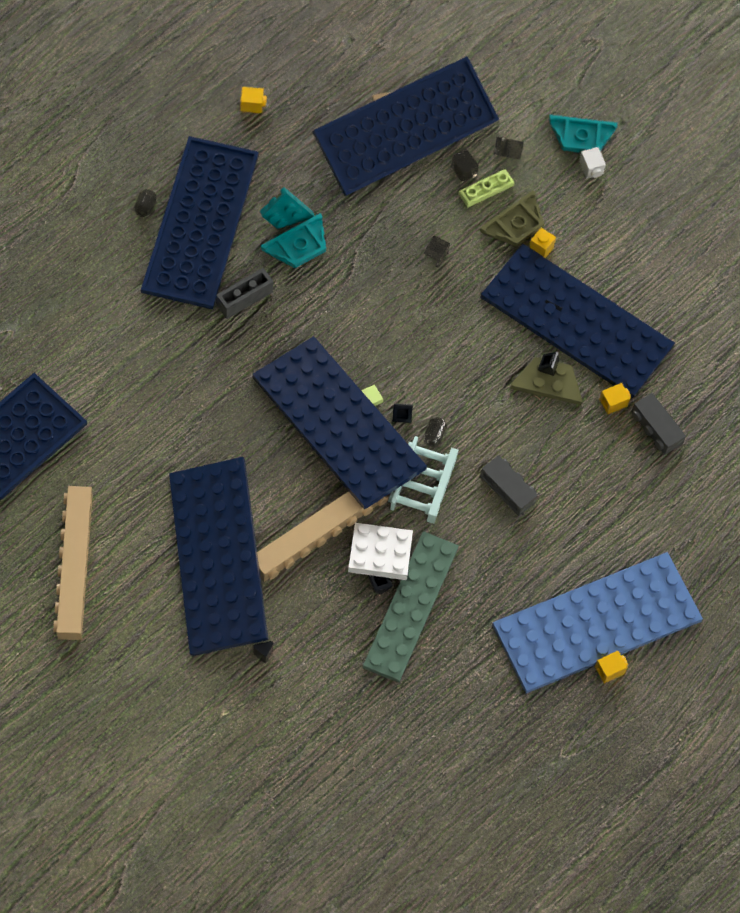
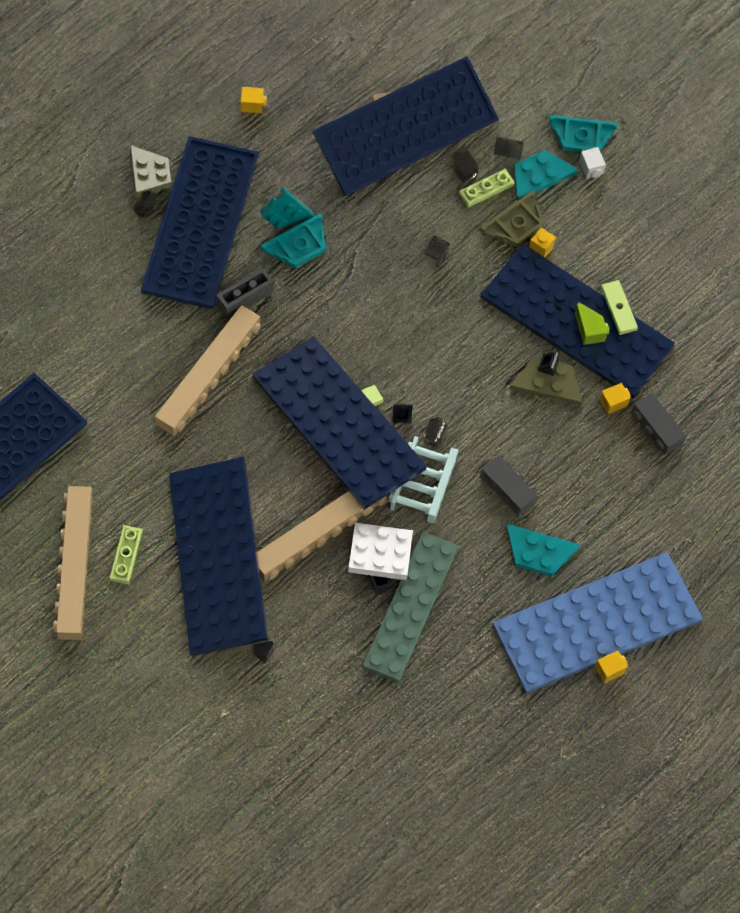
none -> yellowish green tile [110,525,143,585]
none -> wing [130,146,171,197]
none -> tan brick [155,305,261,436]
none -> teal wing [507,524,580,577]
none -> teal wing [514,150,578,201]
none -> lime slope [575,303,609,345]
none -> yellowish green tile [601,280,638,335]

